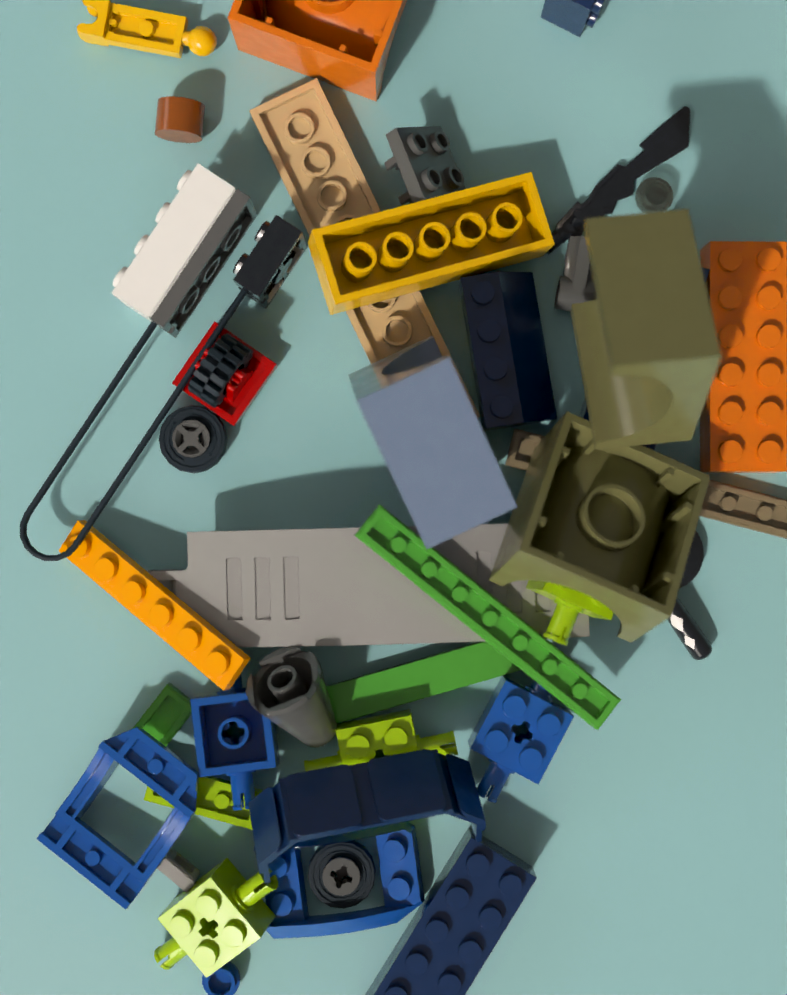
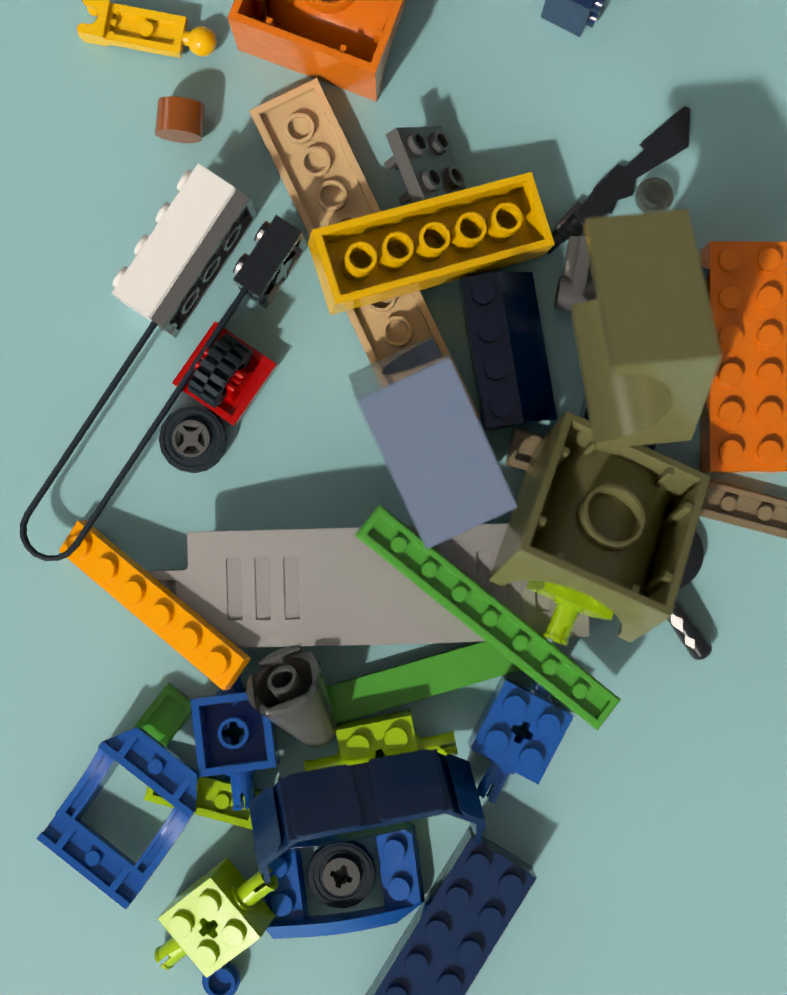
light grey tile [157,849,200,893] -> none

